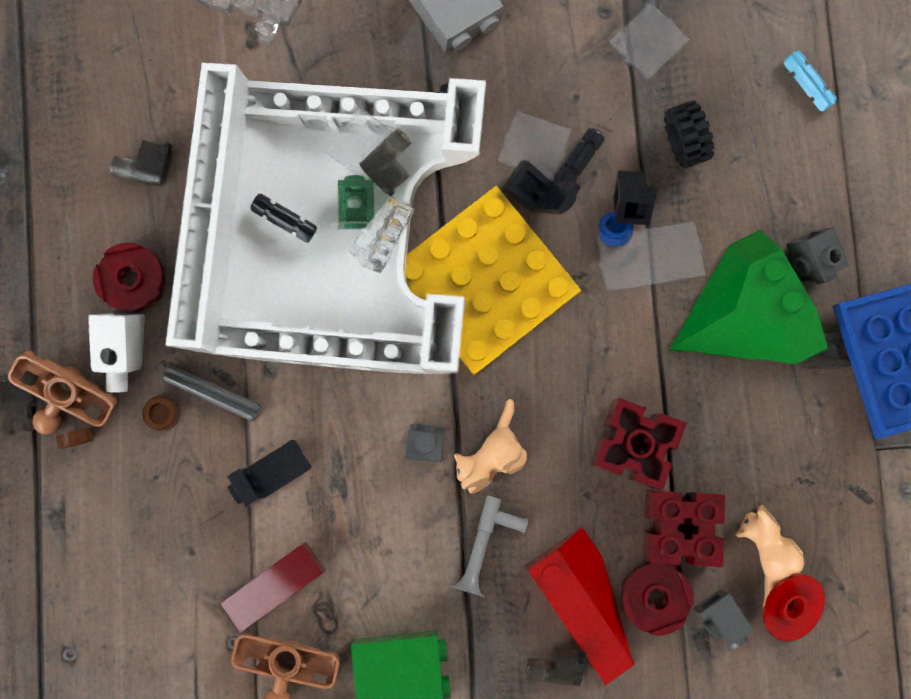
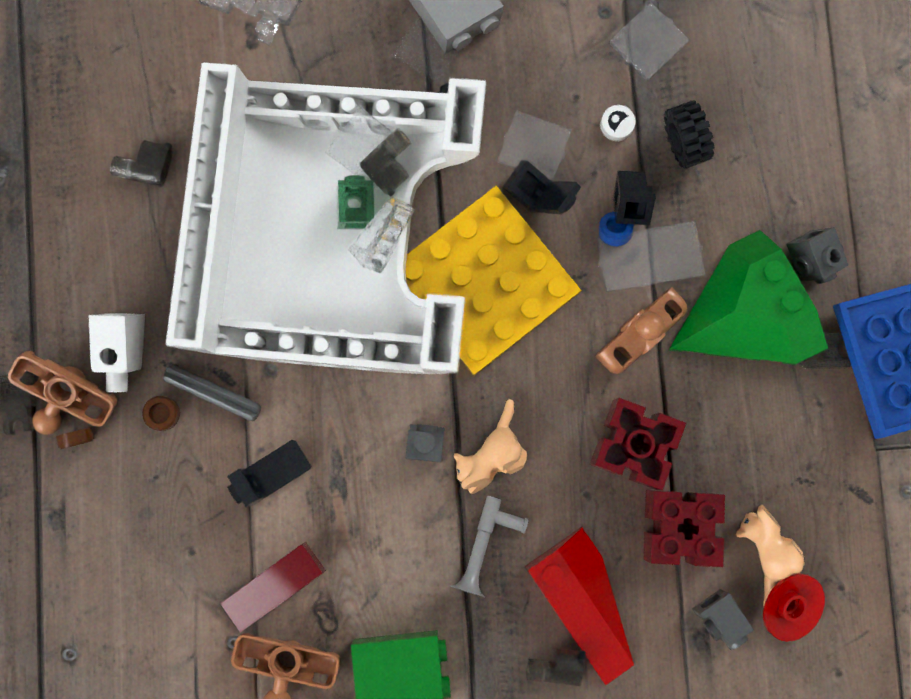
dark red plate [93,243,165,313] -> none
black axle [251,193,317,243] -> none
black axle [554,128,605,182] -> none
dark red plate [620,562,694,635] -> none
medium azure axle [784,50,837,111] -> none
none -> nougat piece [595,287,687,374]
none -> white tile [600,105,635,141]

